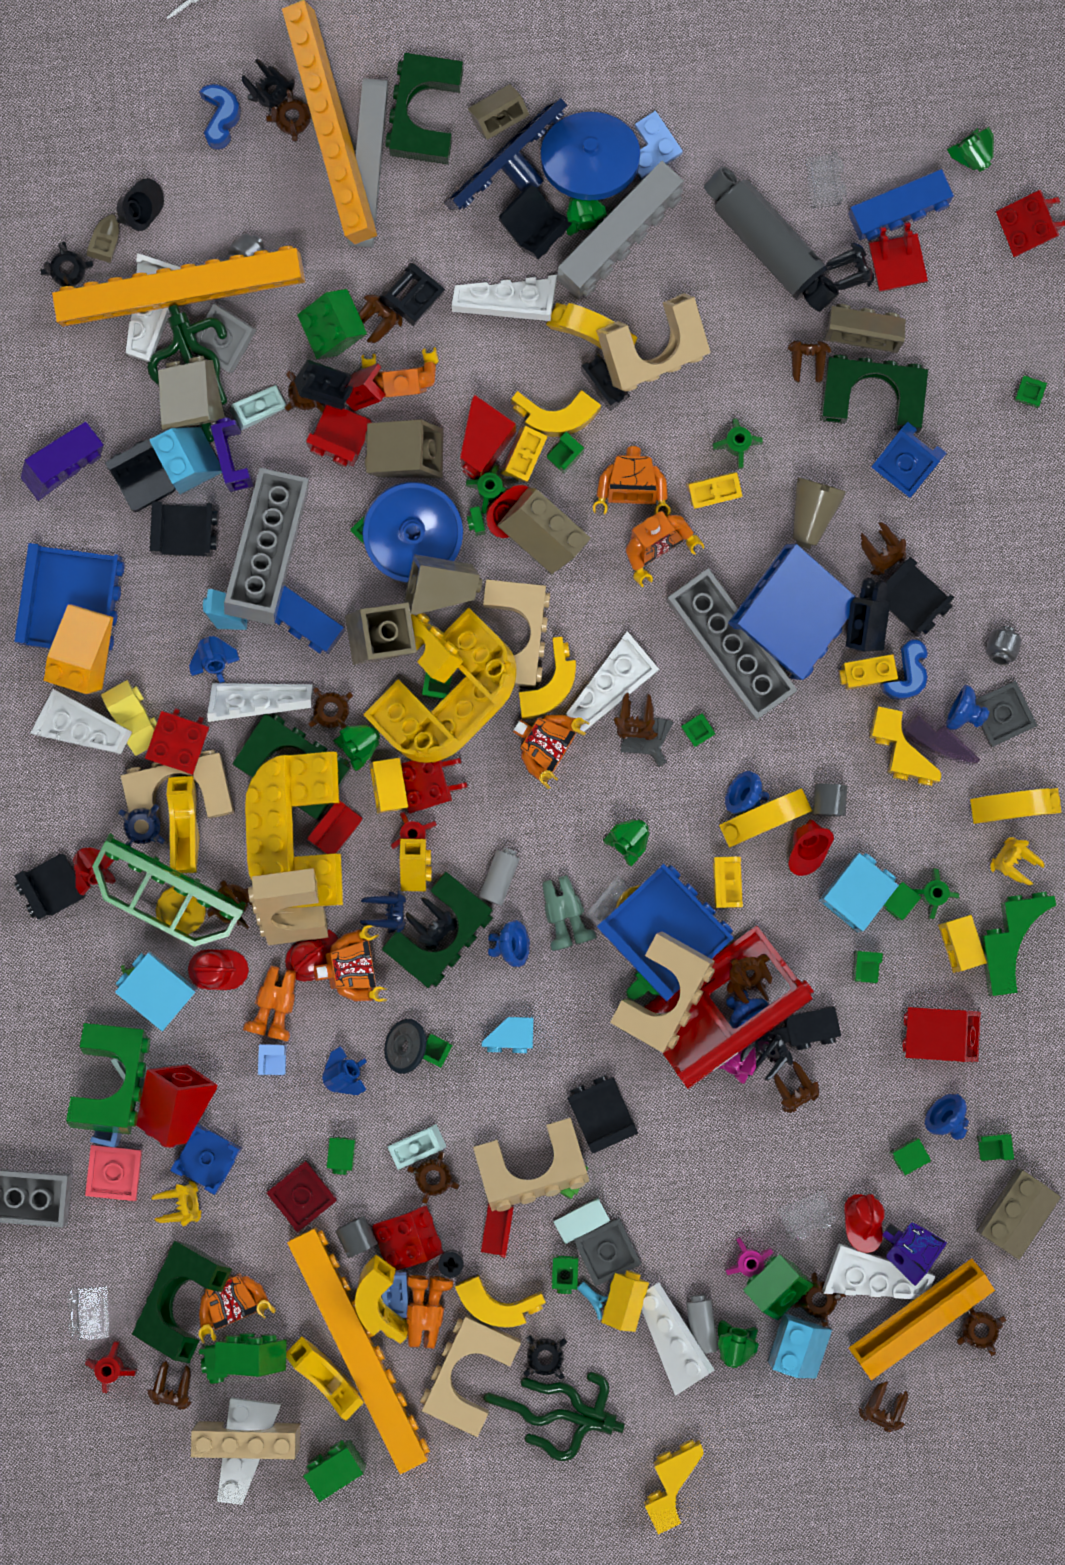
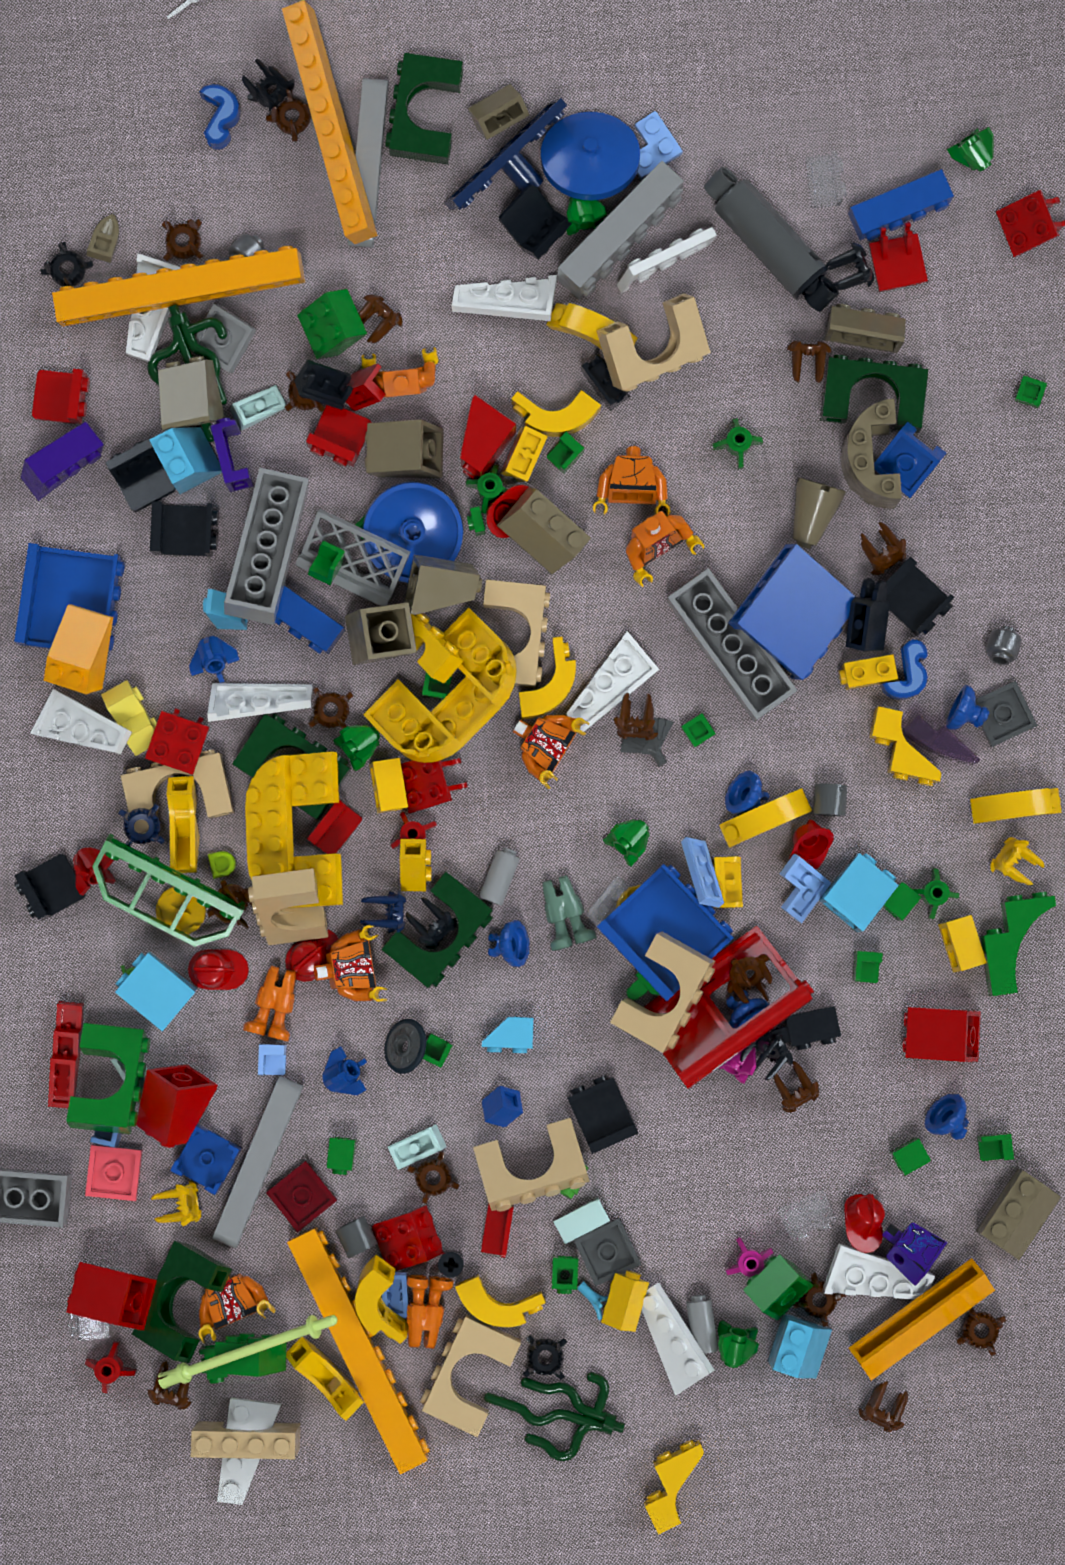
black piece [116,178,164,231] -> none
green brick [303,1440,366,1502] -> none
black plate [379,263,445,326] -> none
yellow hinge [686,472,743,509] -> none
none -> red bracket [32,368,90,425]
none -> red slope [48,1001,84,1109]
none -> red slope [66,1262,157,1331]
none -> yellowish green bar [158,1315,338,1389]
none -> reddish brown piece [161,219,204,261]
none -> lime tile [208,851,236,879]
none -> light grey beam [212,1076,303,1249]
none -> light grey fence [295,509,411,606]
none -> green panel [308,541,345,586]
none -> blue panel [482,1085,523,1127]
none -> white wing [617,227,717,294]
none -> light blue tile [681,837,724,908]
none -> light blue plate [780,854,831,923]
none -> dark tan cylinder [841,398,902,509]

